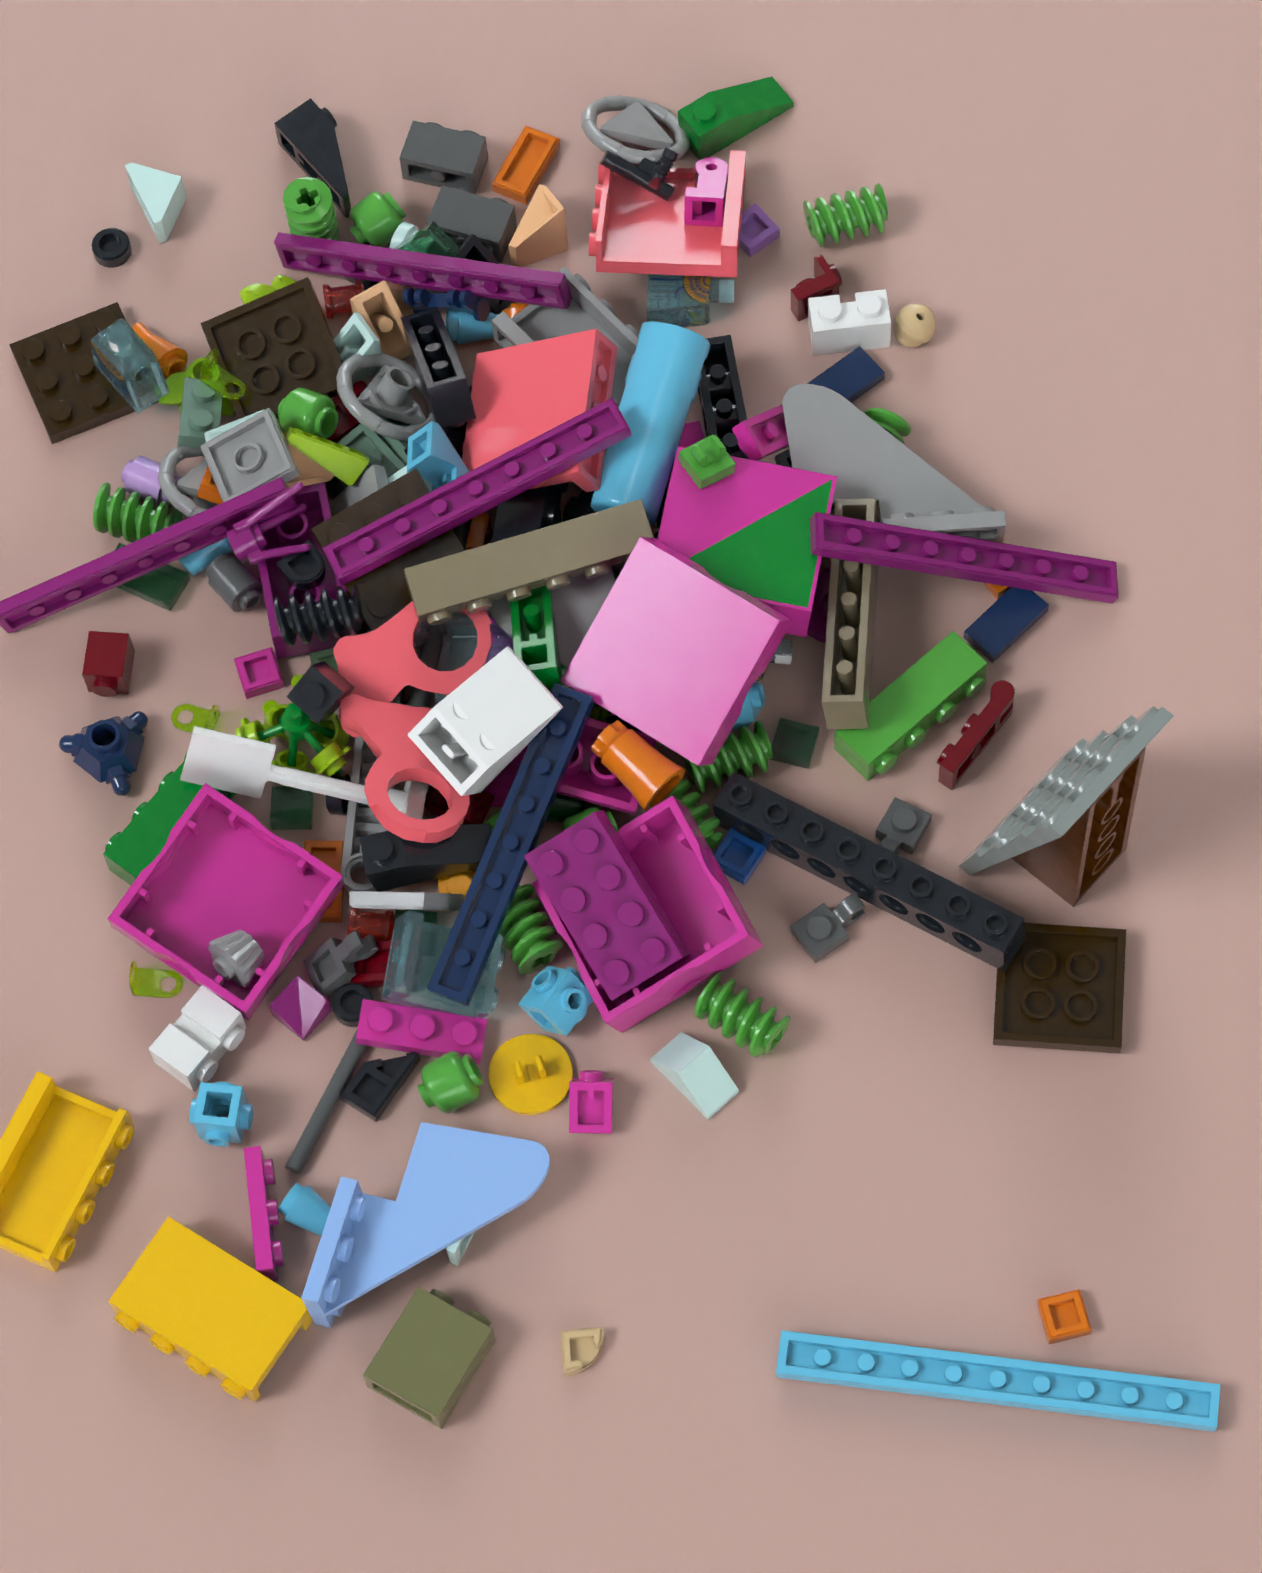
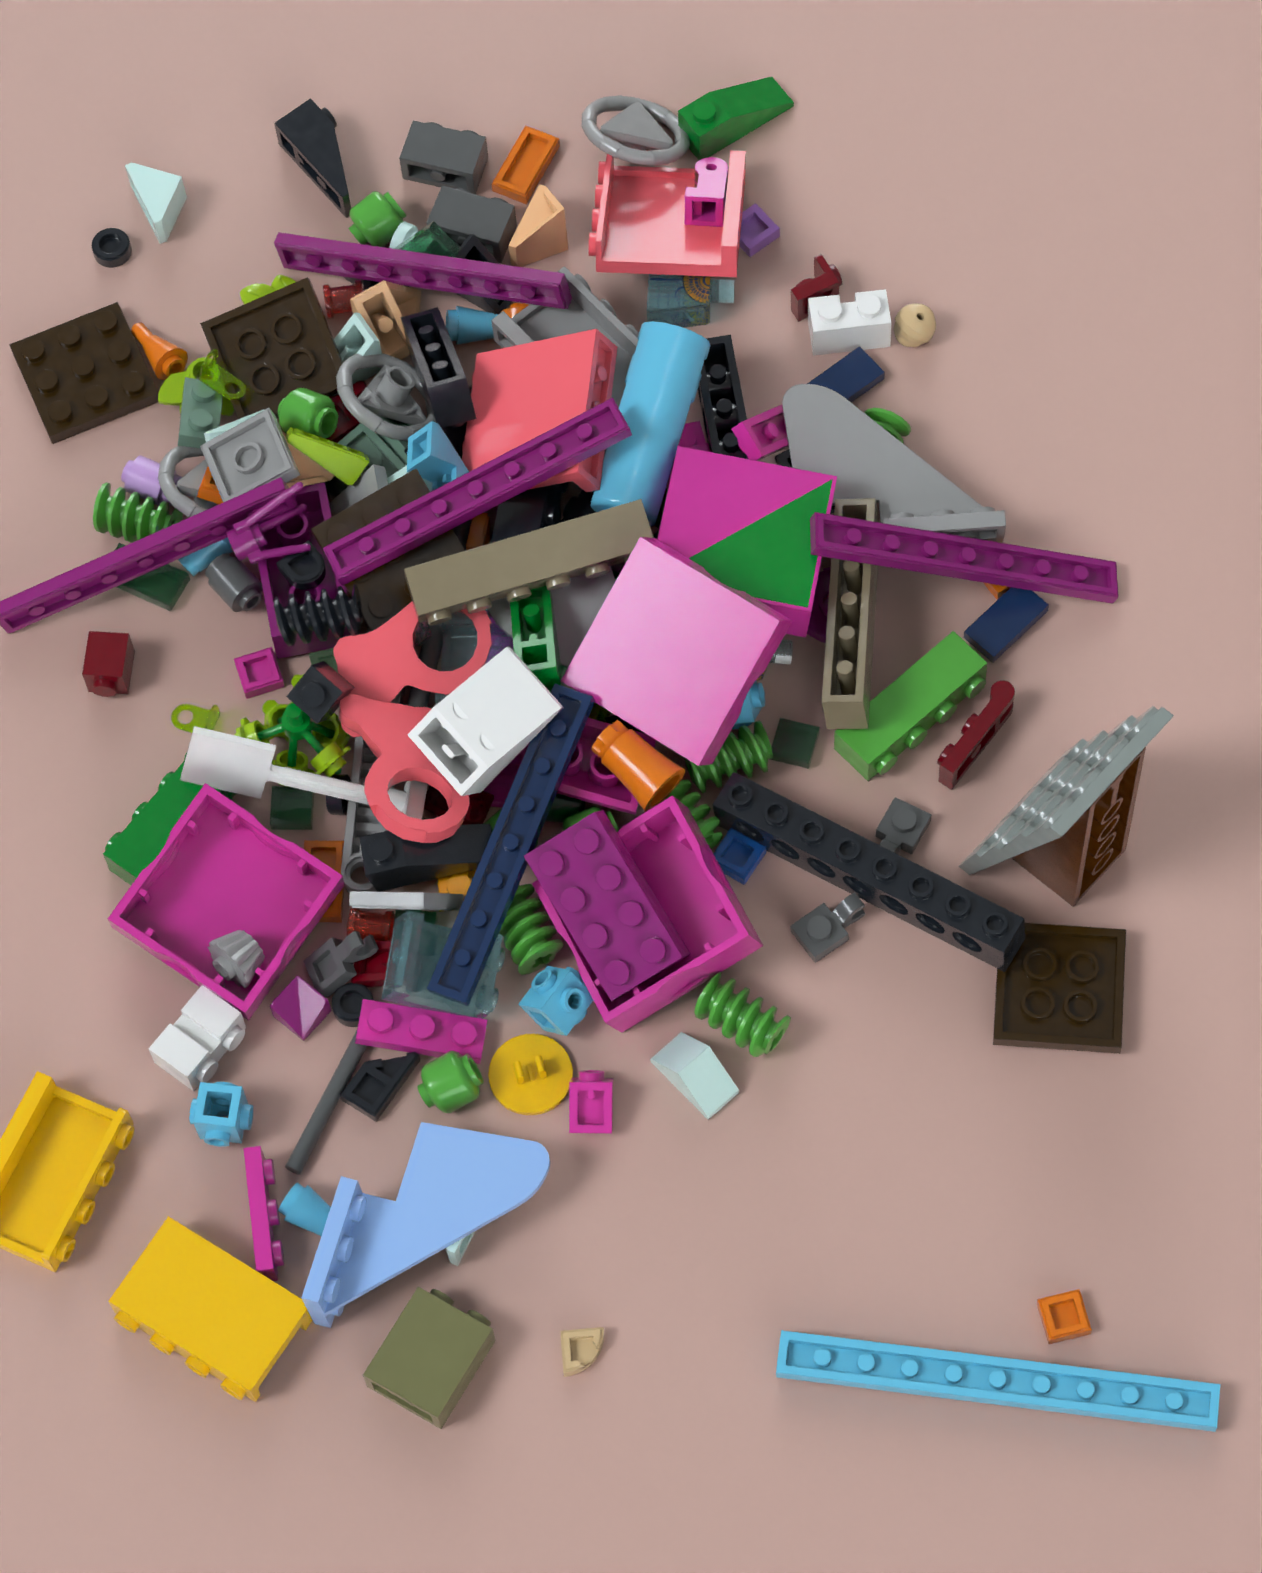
dark blue rock [59,711,148,796] -> none
clear light blue torso [91,319,170,414] -> none
clear neon green piece [129,961,183,998] -> none
bright green piece [283,177,339,241] -> none
dark blue piece [402,288,490,321] -> none
black hose [600,147,679,201] -> none
bright green tile [678,434,736,490] -> none
bright green piece [803,183,888,248] -> none

